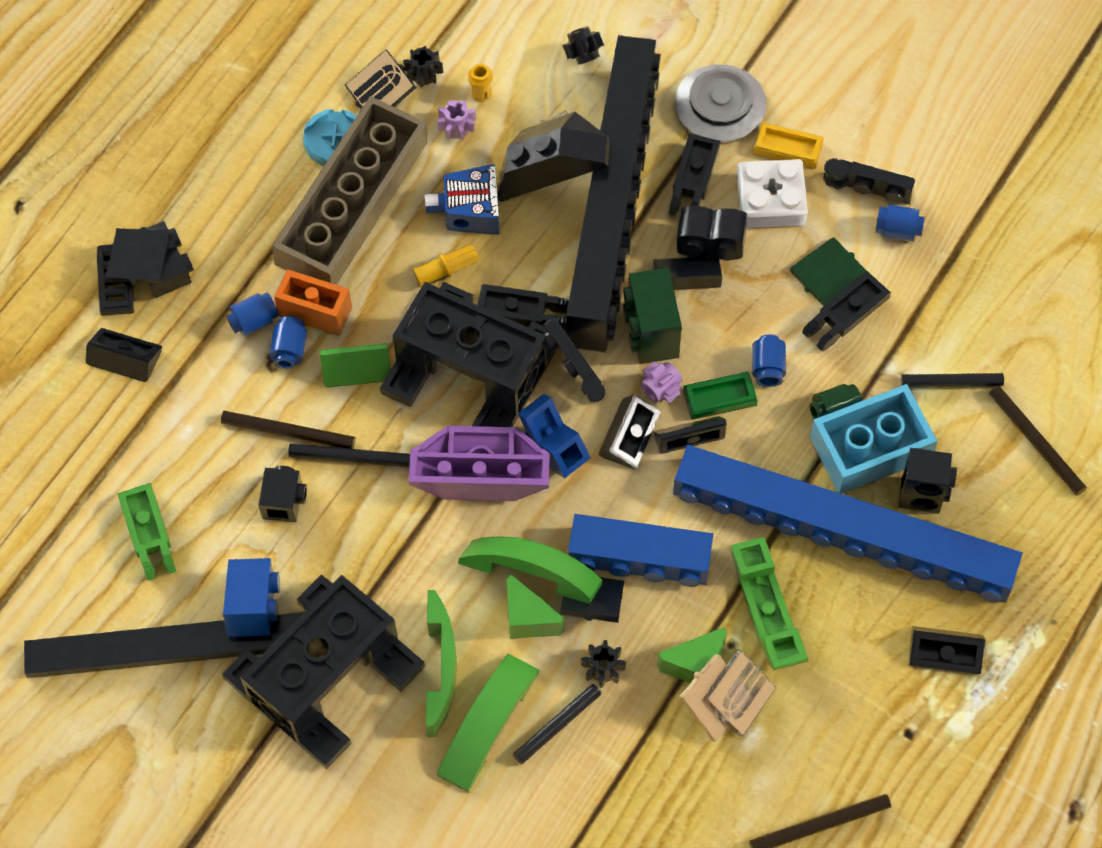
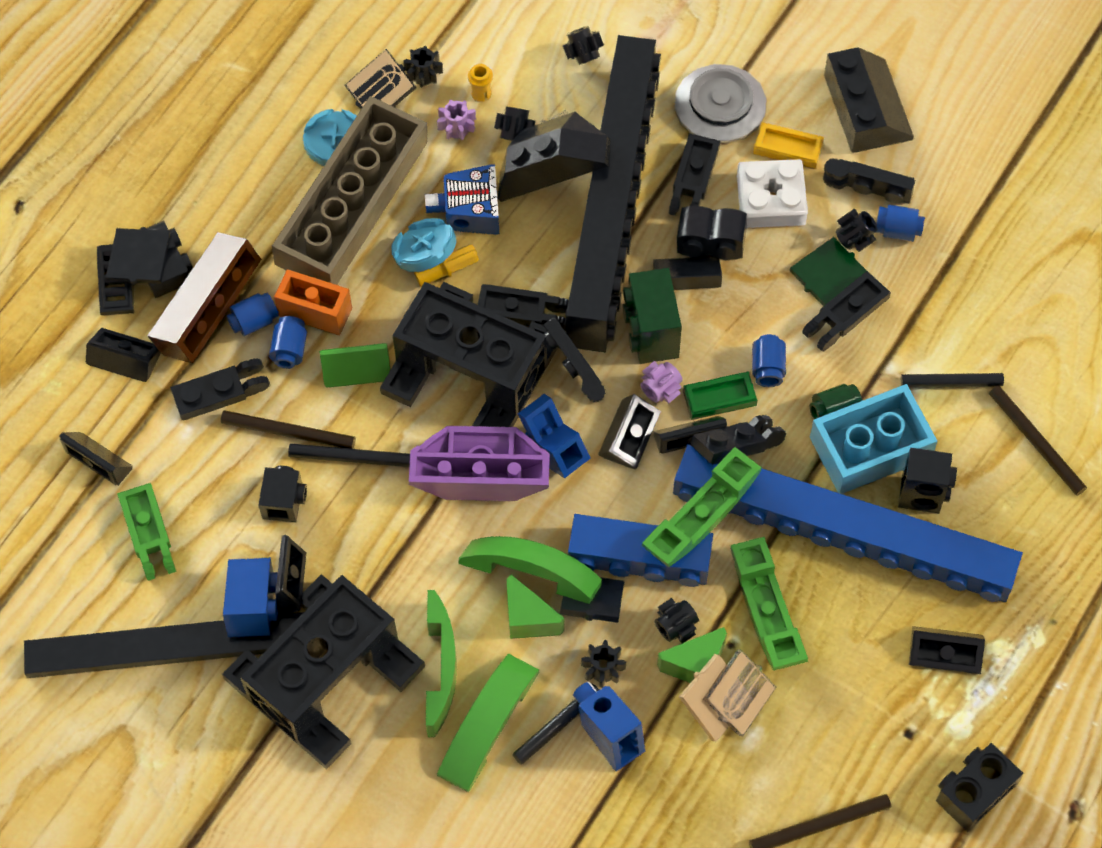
none -> black slope [59,432,133,486]
none -> brick [147,232,262,363]
none -> black hinge [170,358,270,421]
none -> black slope [275,535,307,616]
none -> medium azure tile [391,218,456,272]
none -> black gear [494,106,535,141]
none -> blue torso [573,682,645,772]
none -> bright green slope [642,447,762,567]
none -> black gear [655,598,699,644]
none -> black hinge [691,415,786,465]
none -> black slope [824,47,914,153]
none -> black gear [836,209,877,252]
none -> black brick [936,742,1024,832]

